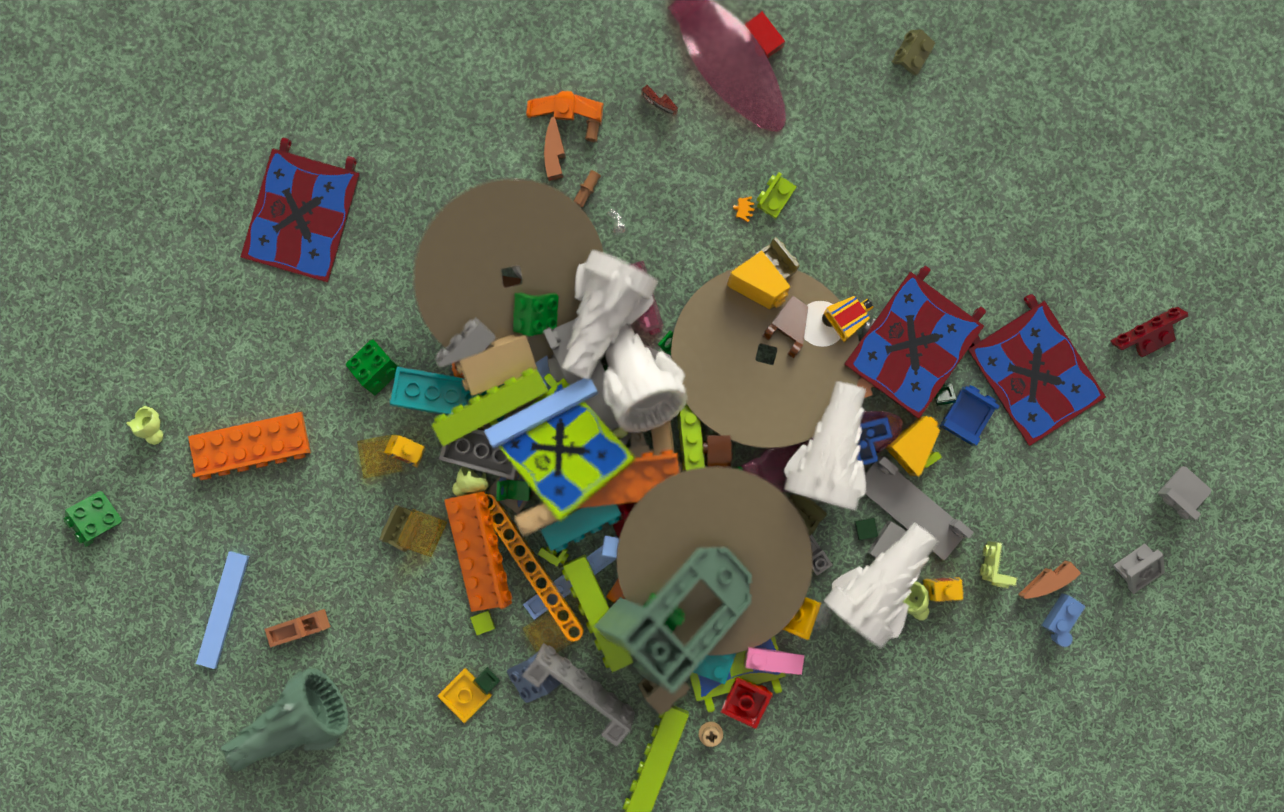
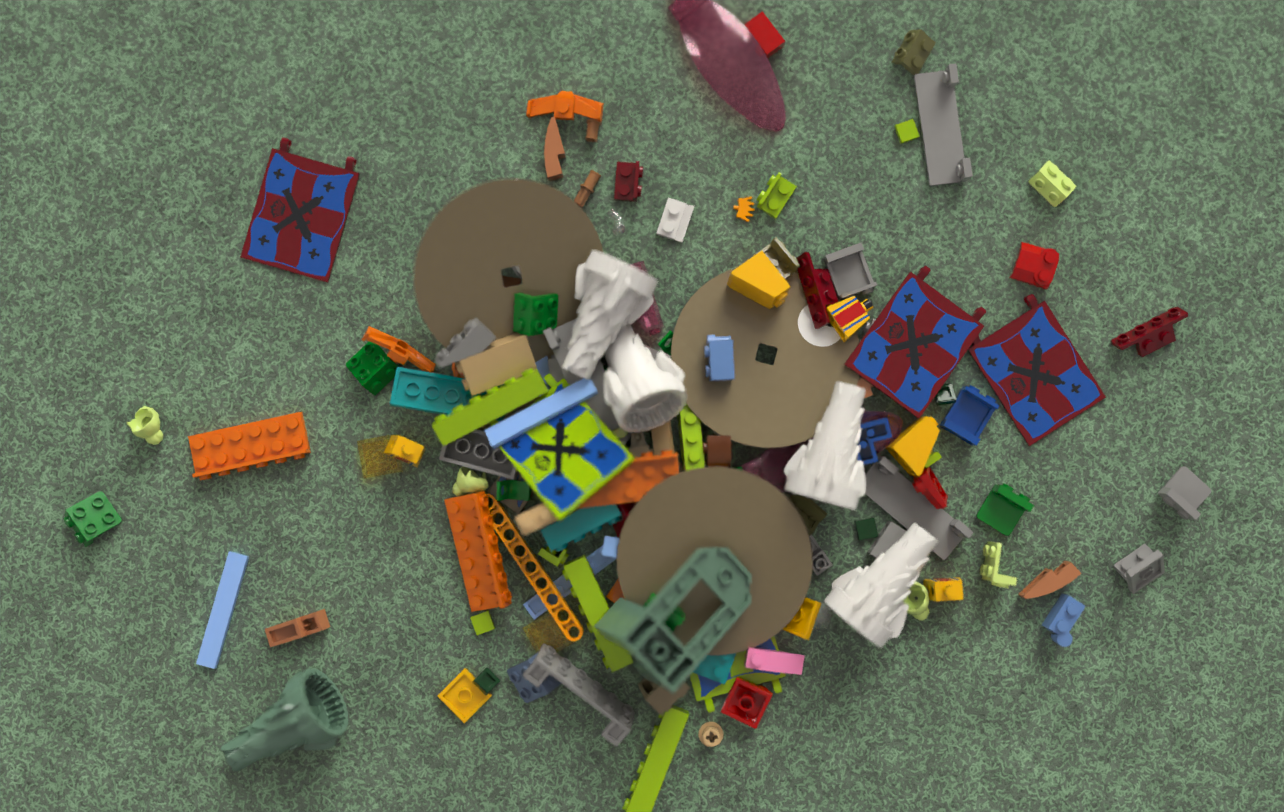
olive bracket [379,505,423,552] -> none
clear yellow tile [397,509,447,557] -> none
clear red slope [642,84,678,115] -> none
flag [763,296,808,359] -> none
none -> orange plate [362,326,436,373]
none -> dark red bracket [614,161,643,202]
none -> white plate [656,198,694,243]
none -> medium blue hinge [704,335,735,381]
none -> dark red bracket [796,252,838,329]
none -> light grey panel [823,242,877,300]
none -> lime tile [894,119,920,144]
none -> red slope [912,466,948,509]
none -> light grey bracket [914,64,973,186]
none -> green bracket [976,483,1034,536]
none -> red slope [1010,242,1059,290]
none -> yellowish green bracket [1028,160,1076,207]

